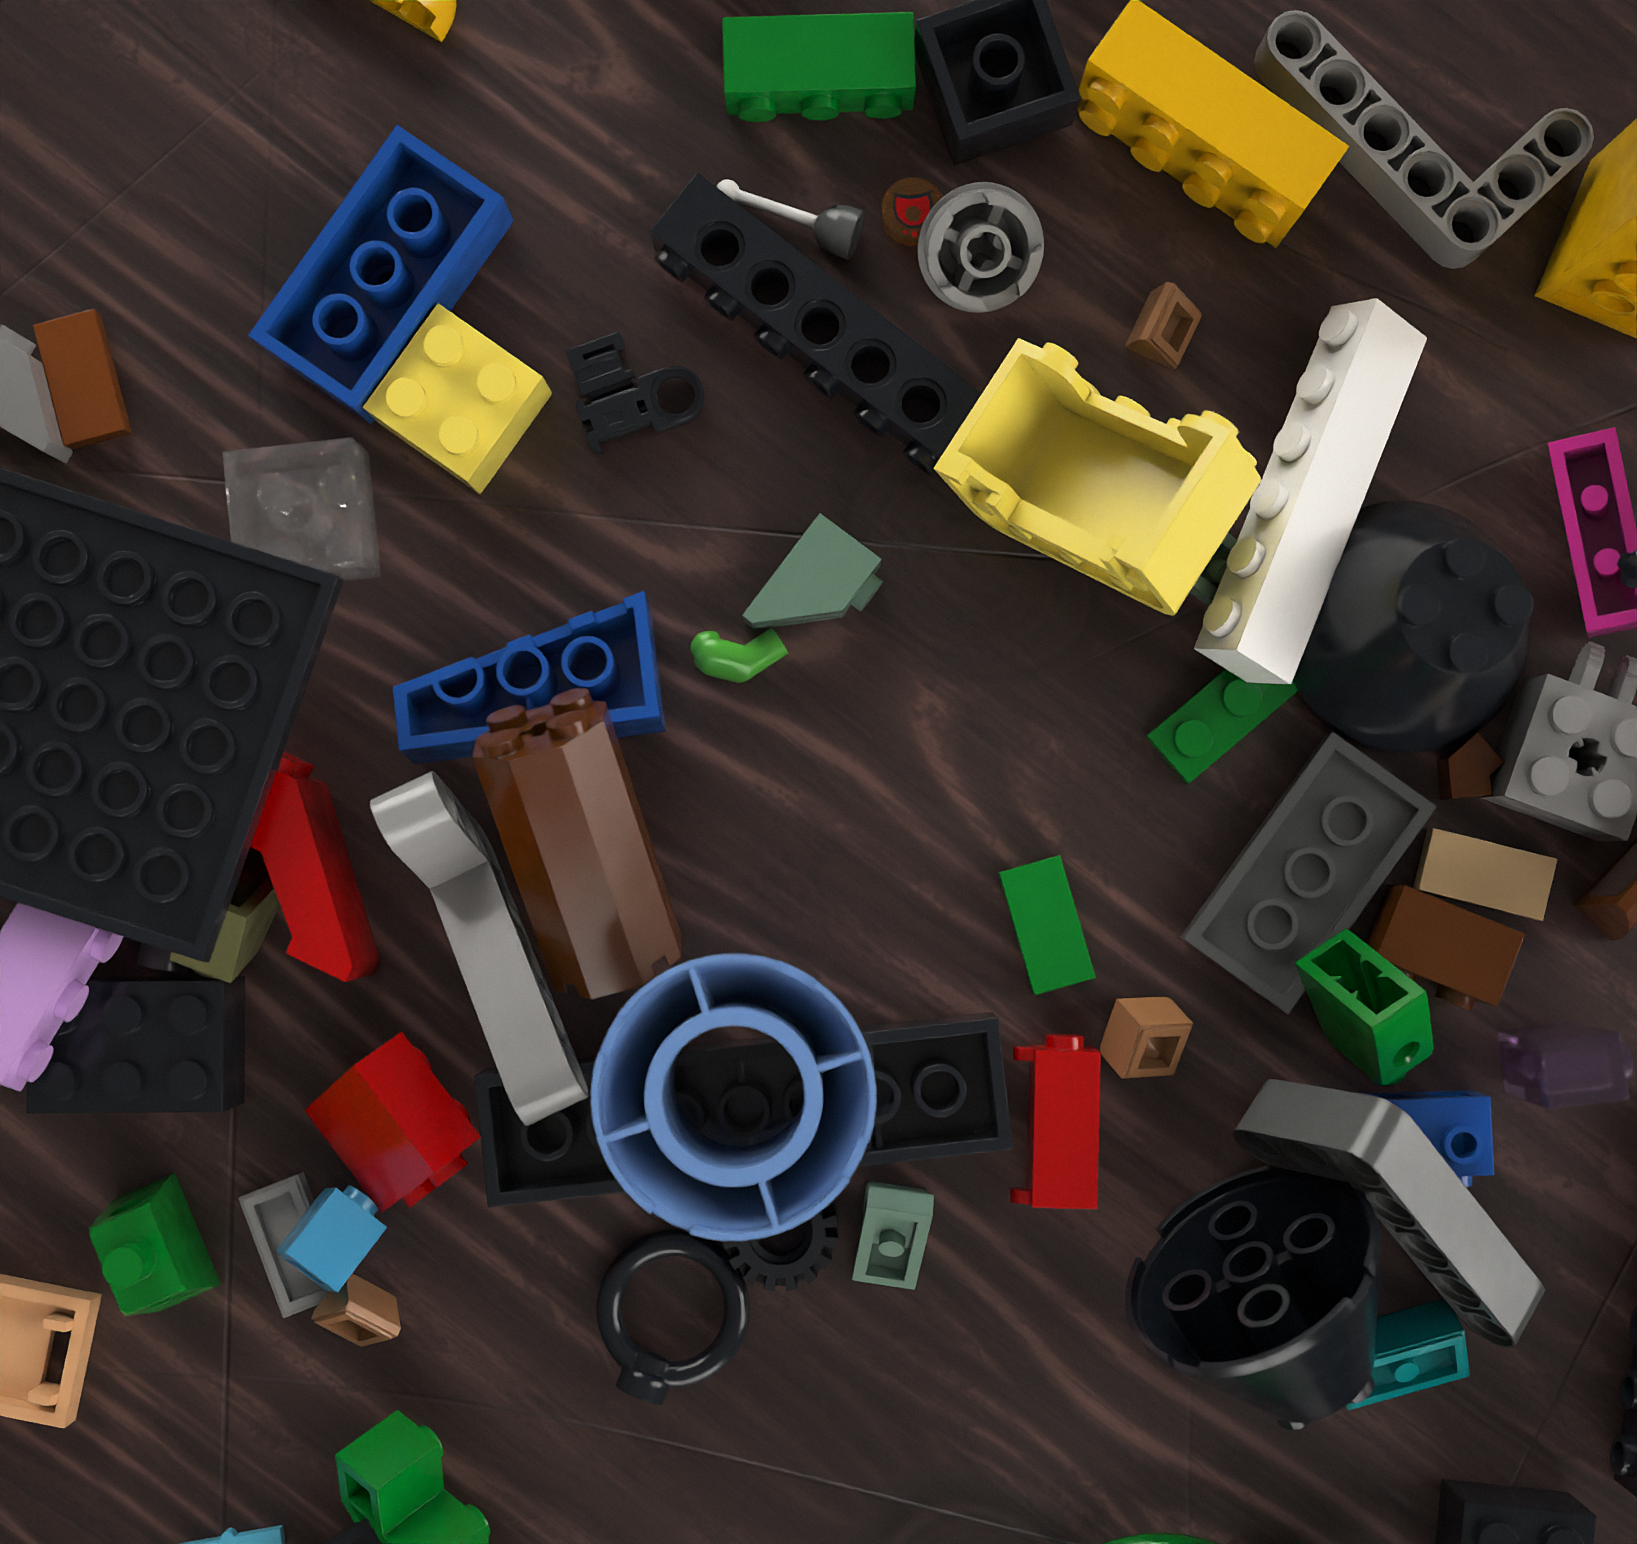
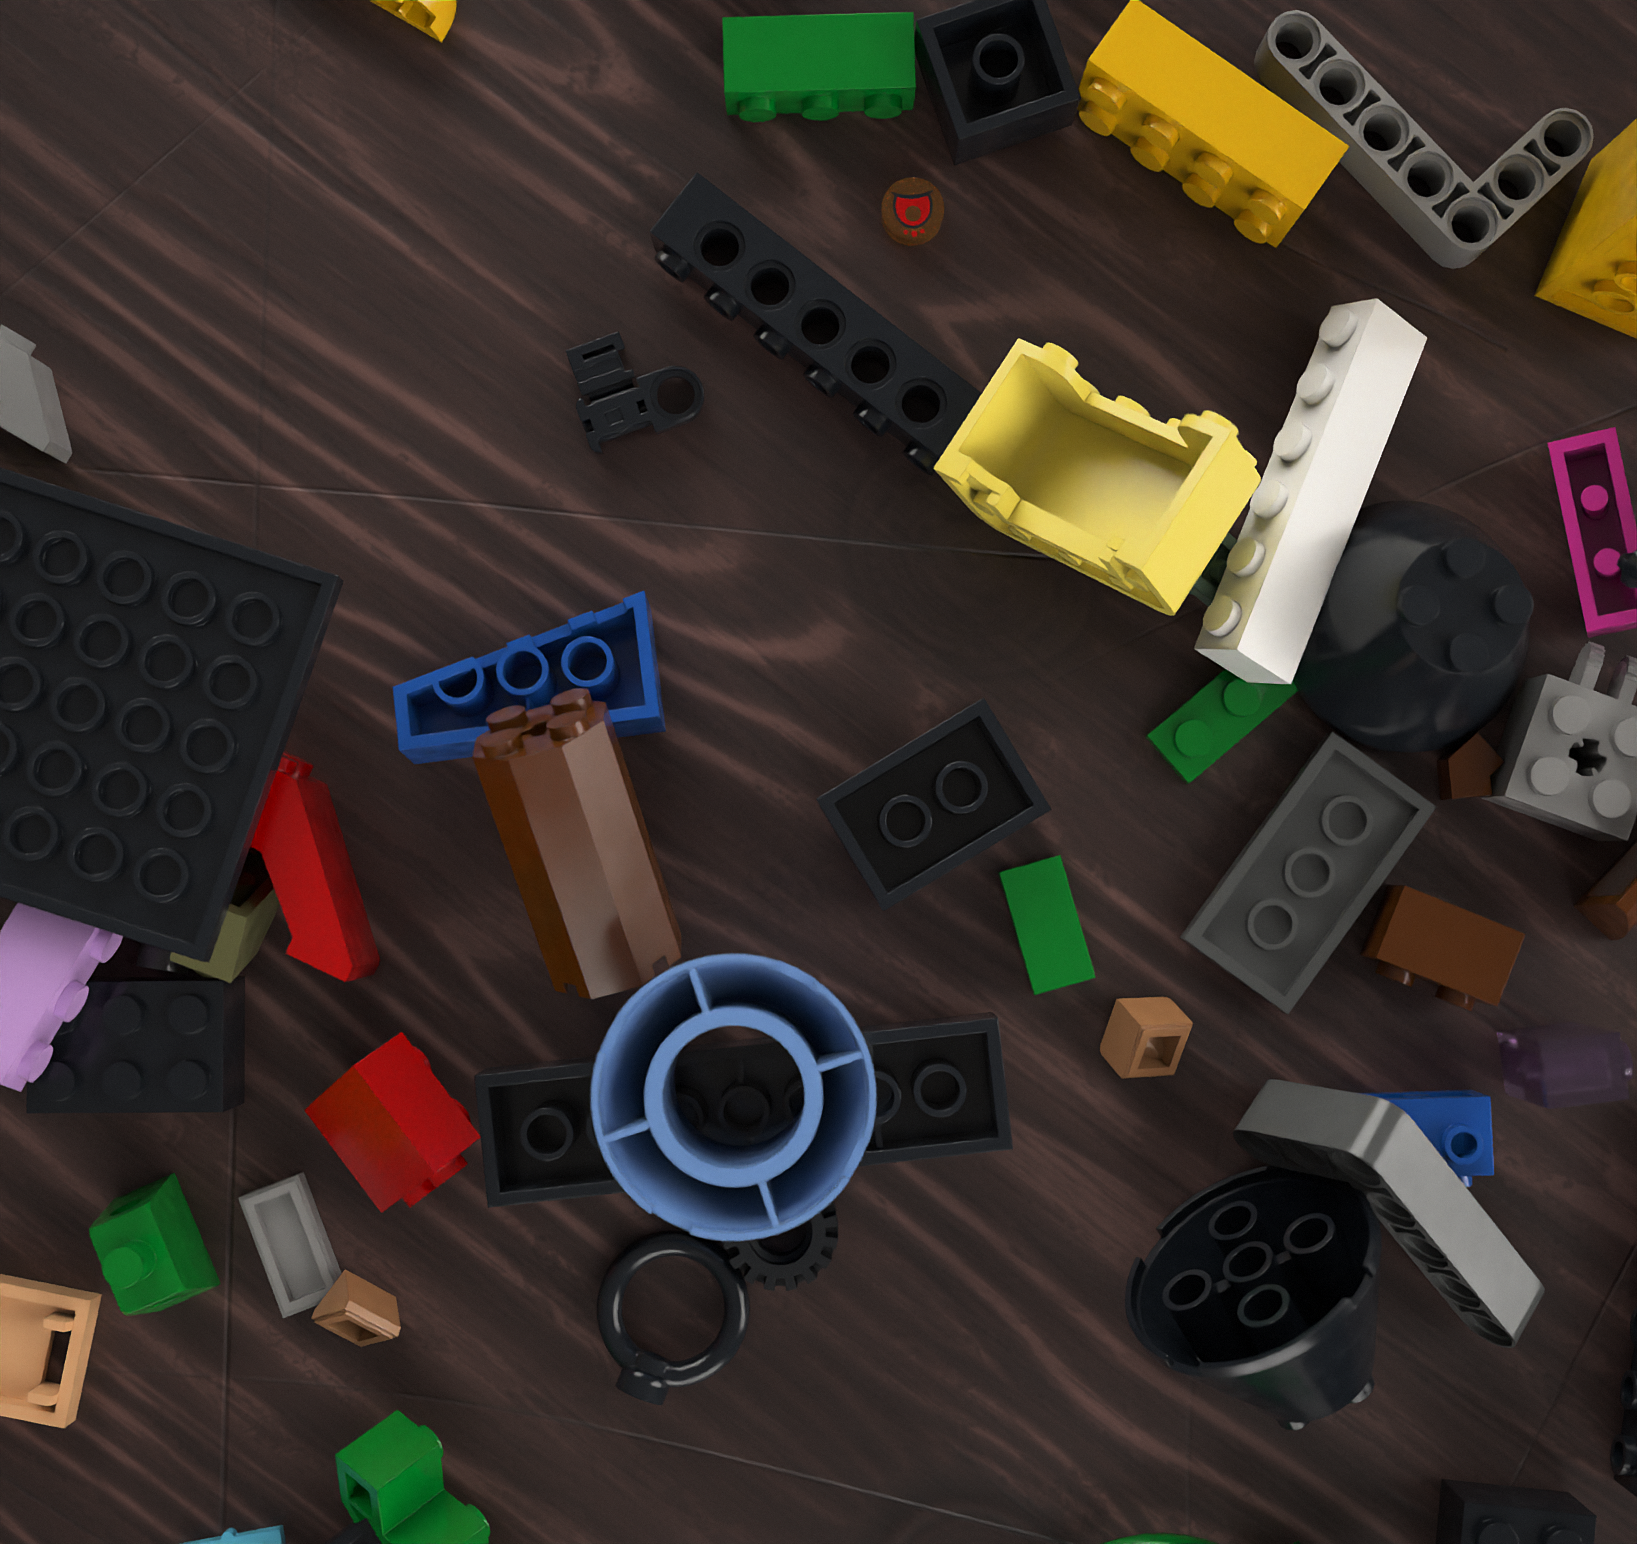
dark orange tile [33,309,132,450] -> none
clear brick [222,438,381,581] -> none
blue brick [248,125,514,425] -> none
dark azure brick [275,1185,387,1293] -> none
light yellow brick [363,303,553,494] -> none
light grey beam [370,770,589,1126] -> none
bright green arm [690,627,789,683] -> none
dark grey hinge [716,180,865,260] -> none
sand green slope [742,513,883,630] -> none
sand green slope [852,1181,934,1290] -> none
light grey cone [918,182,1044,313] -> none
red brick [1010,1034,1101,1210] -> none
medium nougat slope [1124,282,1202,369] -> none
green torso [1295,928,1434,1086] -> none
teal slope [1345,1300,1470,1410] -> none
tan tile [1413,828,1558,921] -> none
none -> black brick [816,698,1052,911]

